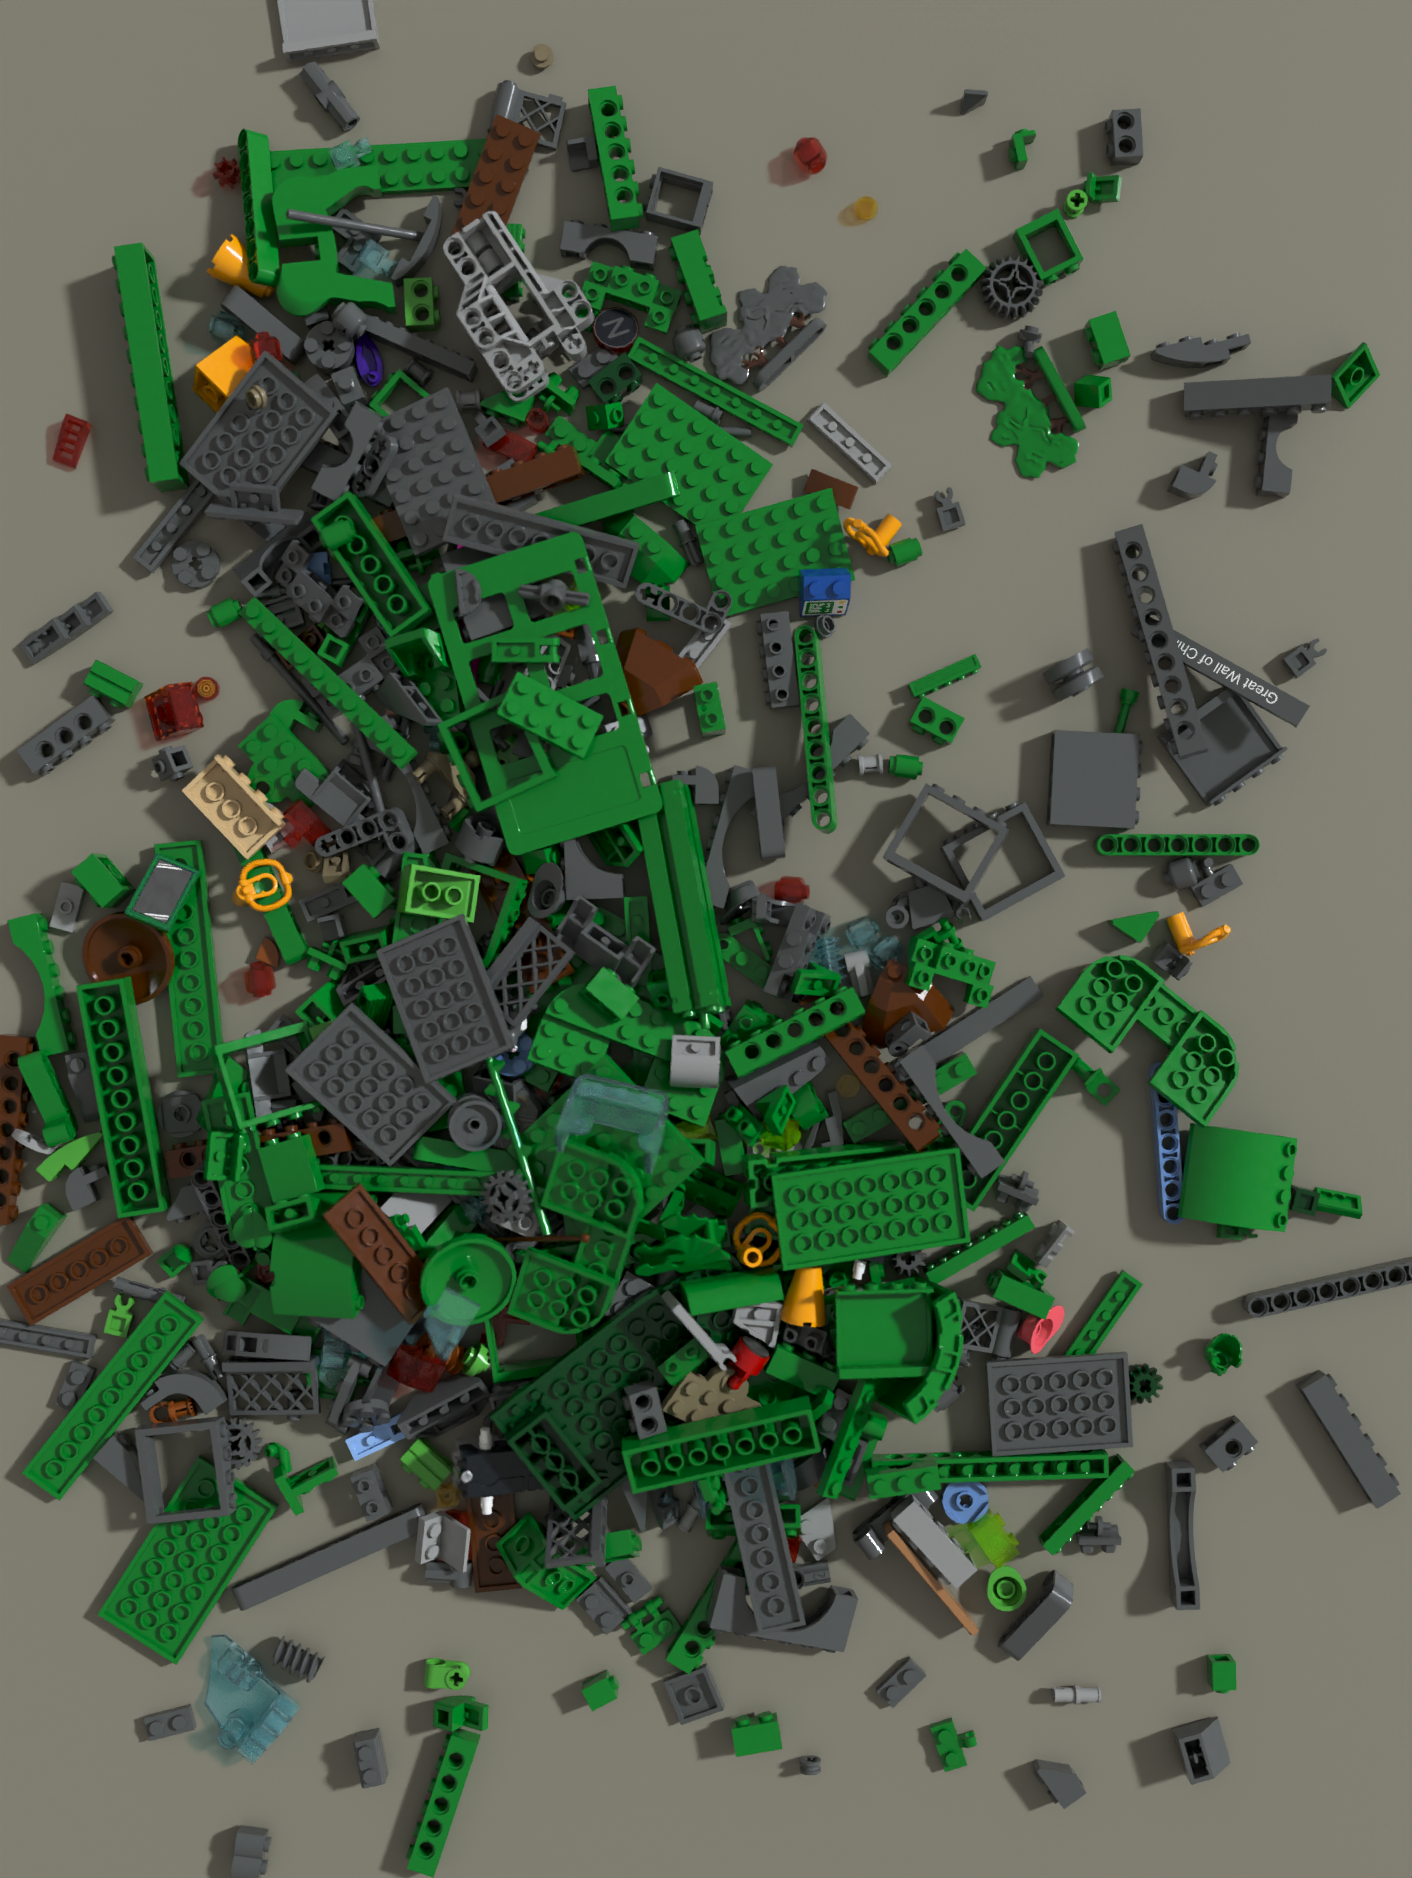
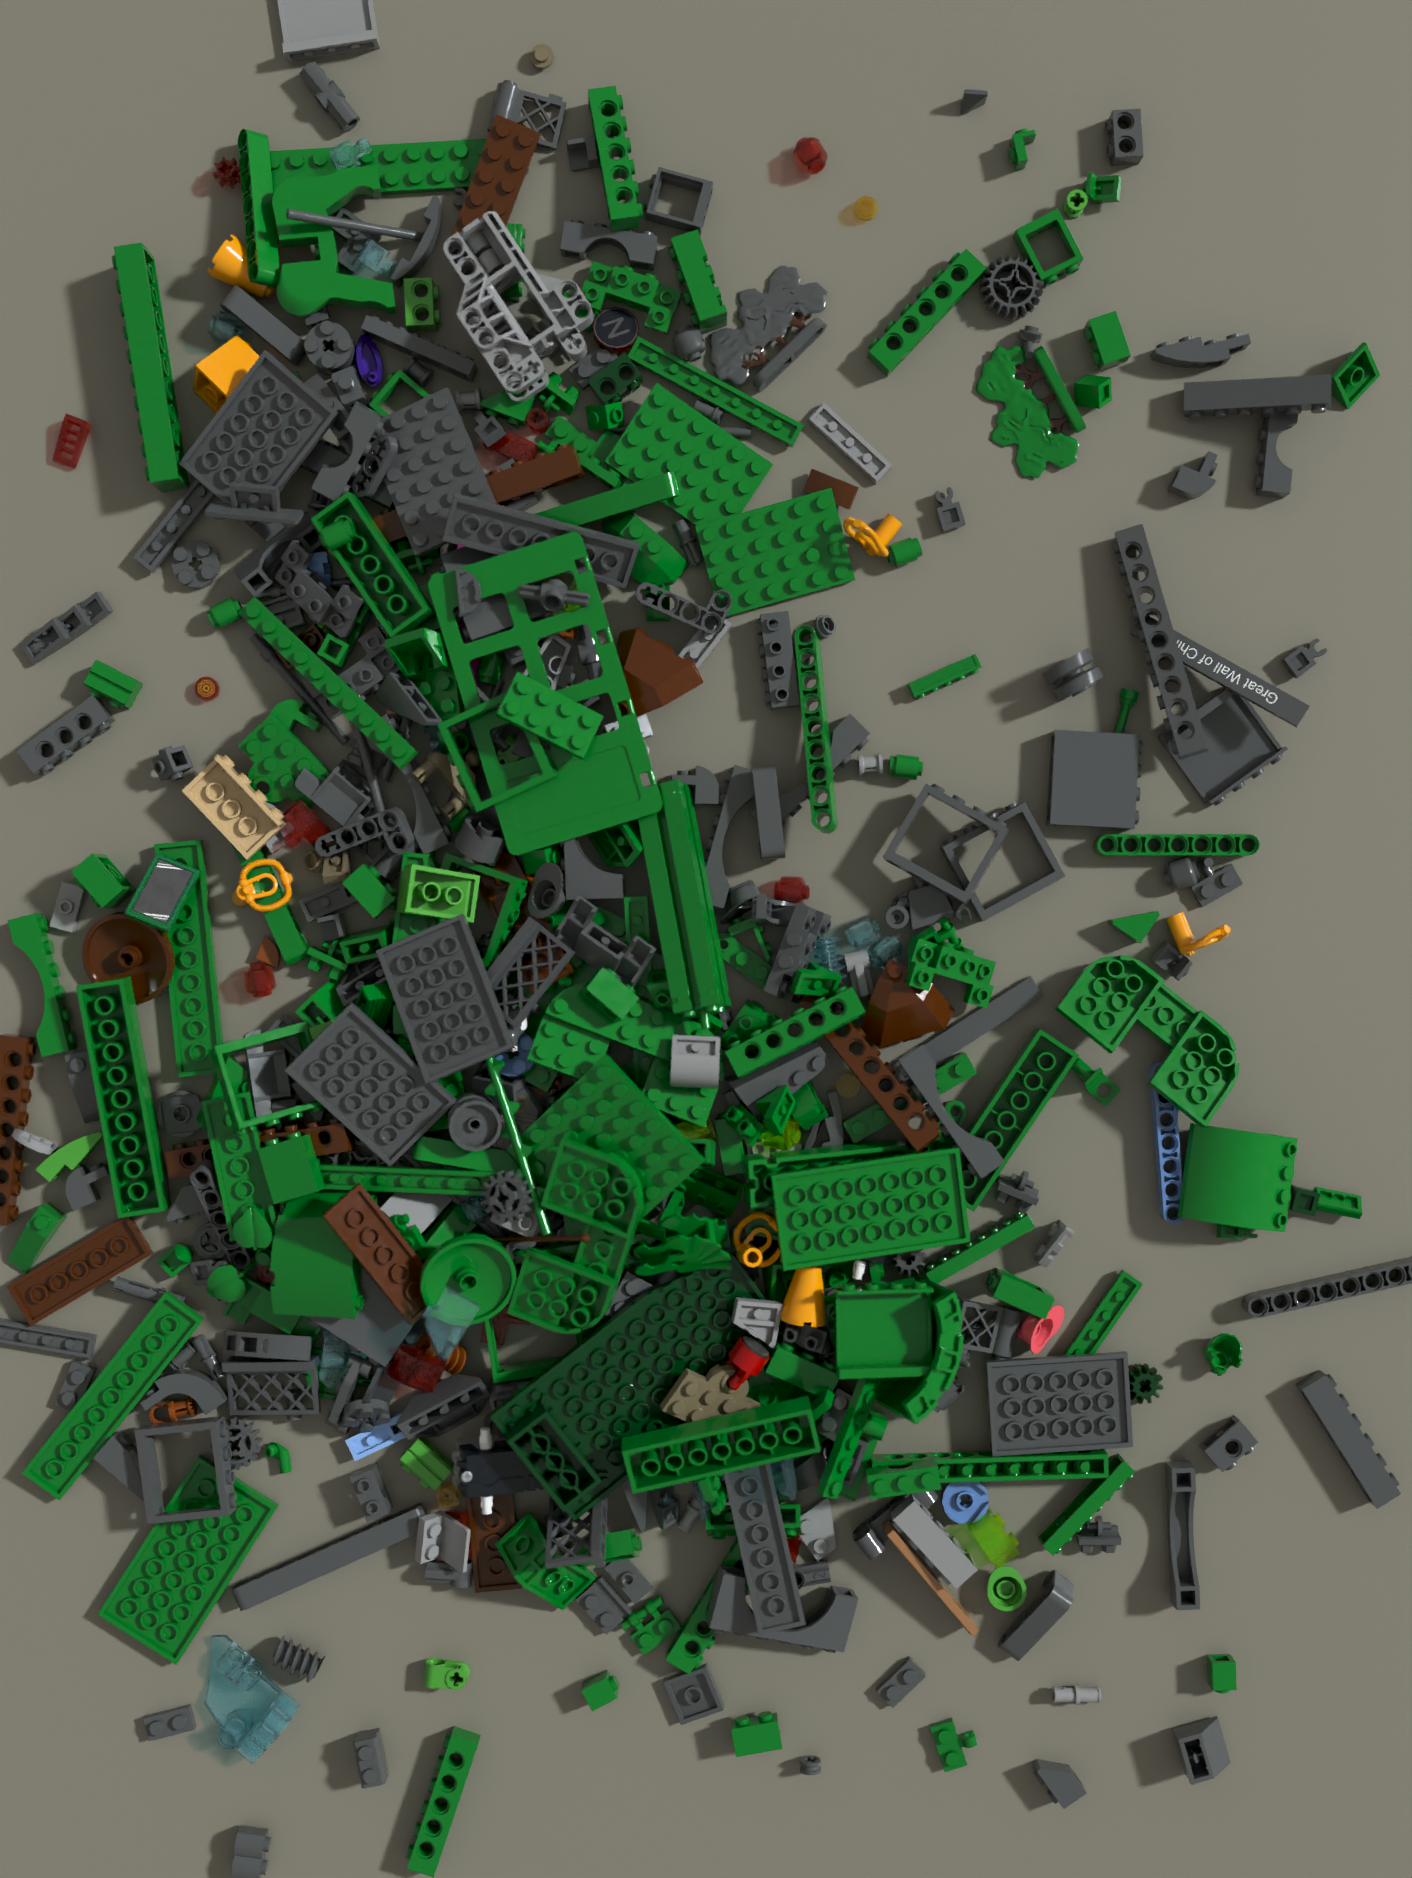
green beam [18,1049,78,1148] -> none
bright green plate [104,1293,135,1338] -> none
clear red slope [144,682,204,742] -> none
green bracket [203,1131,246,1182] -> none
dark tan plate [245,385,267,409] -> none
clear red head [248,332,282,364] -> none
green brick [265,1194,324,1234] -> none
green bracket [273,1456,339,1516] -> none
dark grey head [331,302,368,339] -> none
green brick [433,1695,489,1732] -> none
bright green plate [462,1342,491,1377] -> none
green plate [492,638,560,663] -> none
clear light blue windscreen [555,1074,669,1174] -> none
dark grey brick [622,1379,667,1440] -> none
green bracket [658,1337,709,1386] -> none
light grey tile [661,1290,737,1371] -> none
green brick [679,1266,784,1316] -> none
green window [693,682,726,738] -> none
blue slope [799,568,851,617] -> none
dark grey leg [884,1011,931,1057] -> none
green brick [908,696,965,746] -> none
green plate [1006,1249,1047,1289] -> none

